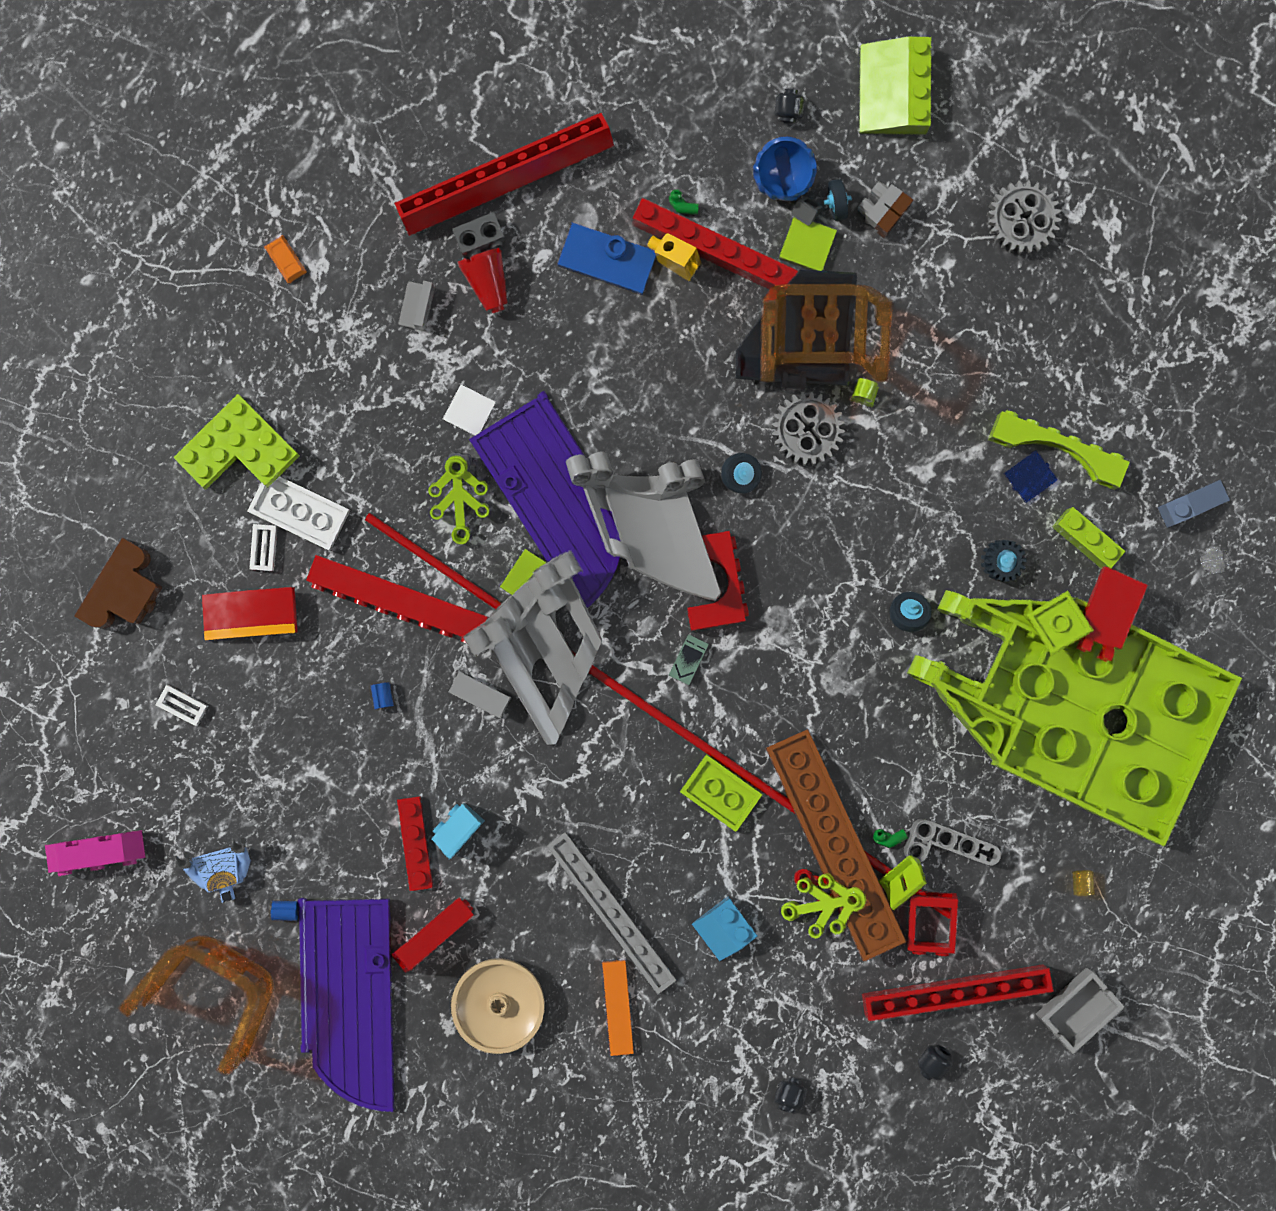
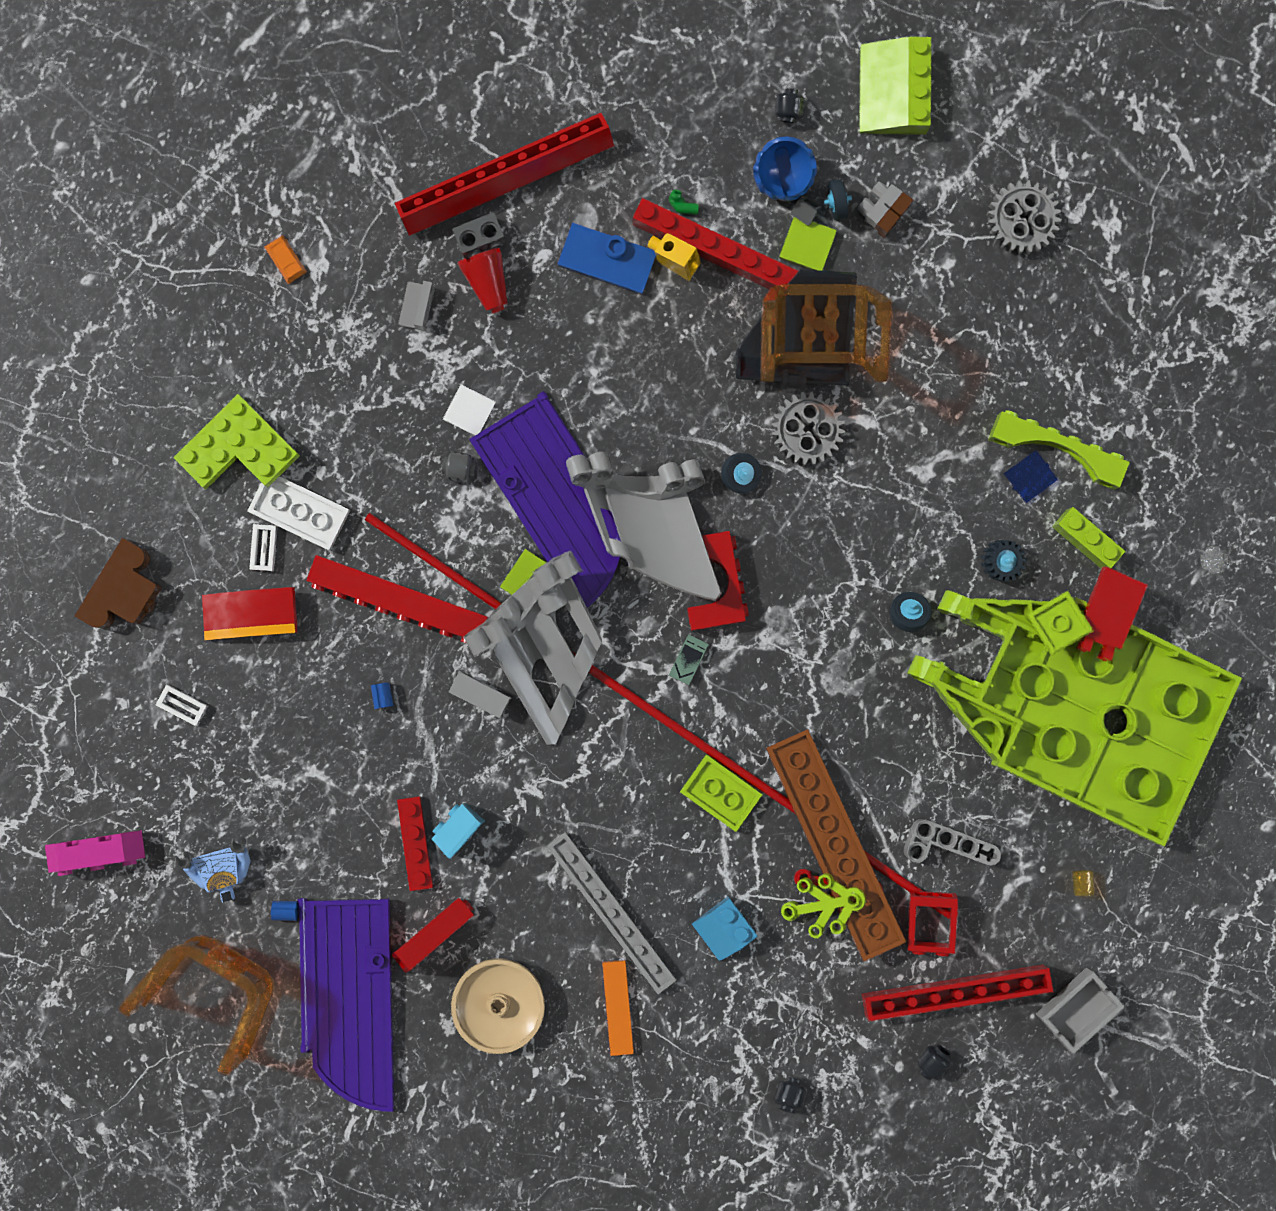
lime plant [428,455,490,544] -> none
lime leg [851,378,879,407] -> none
green arm [873,829,908,848] -> none
lime piece [878,855,927,910] -> none
sand blue slope [1158,480,1230,527] -> none

